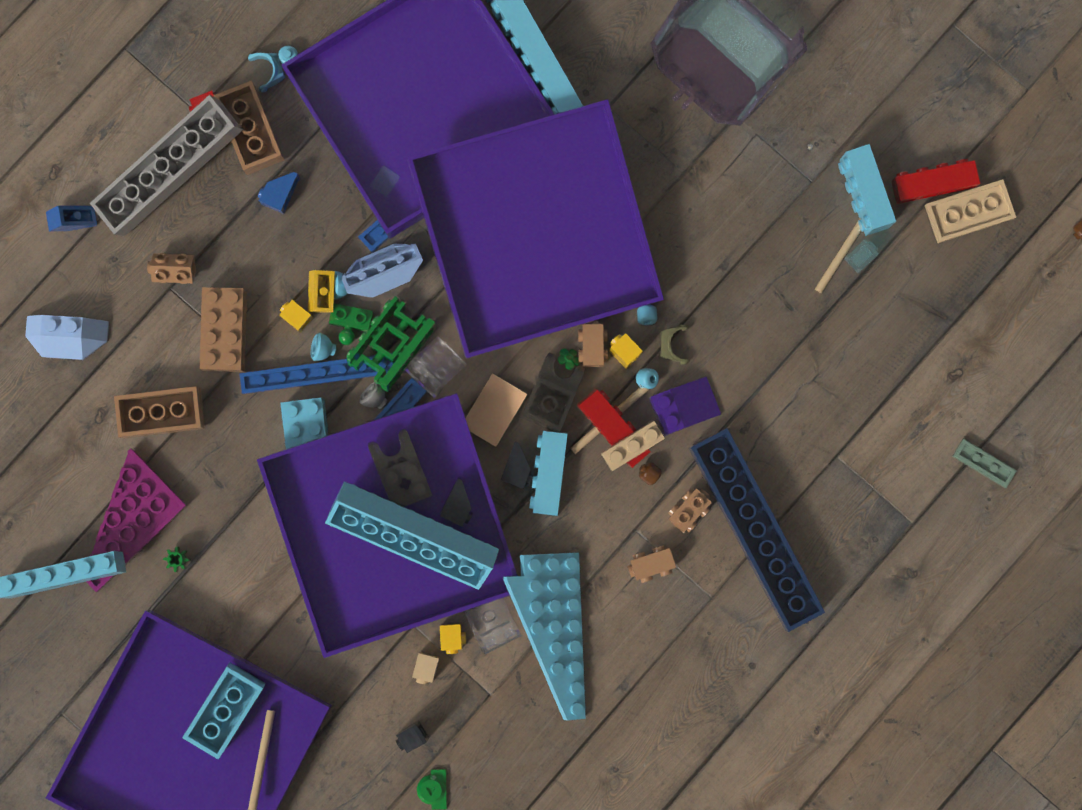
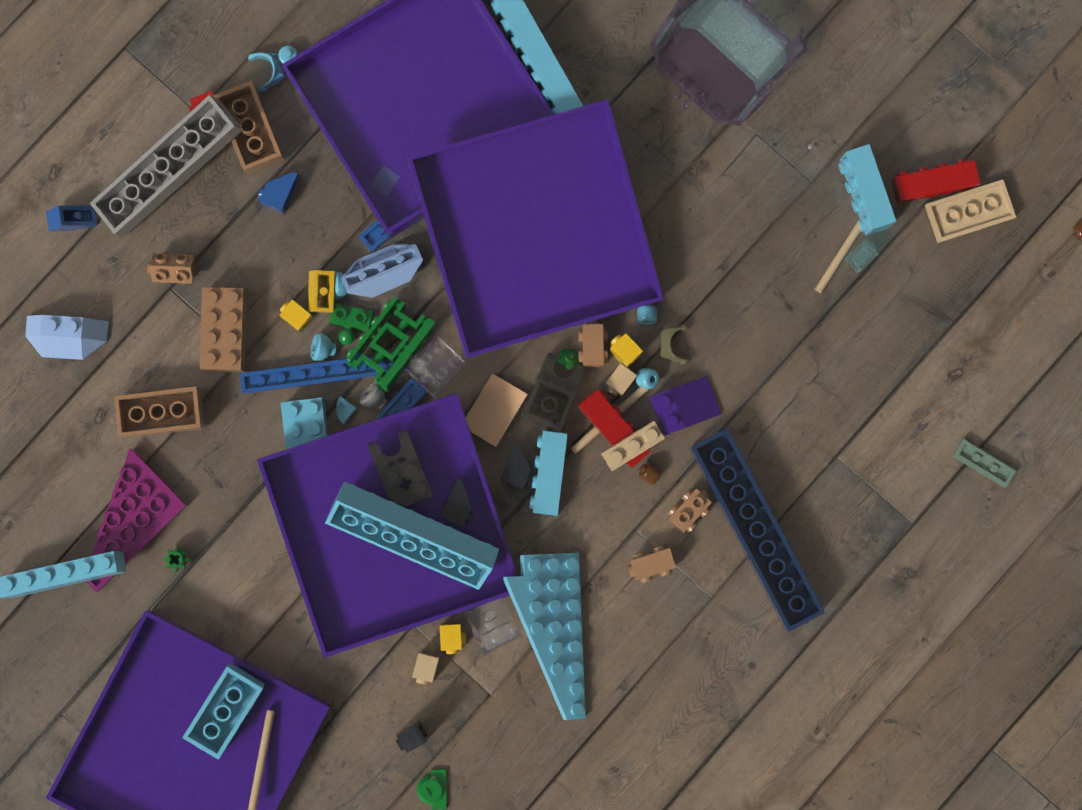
none -> medium azure tile [336,396,357,425]
none -> tan brick [605,363,637,397]

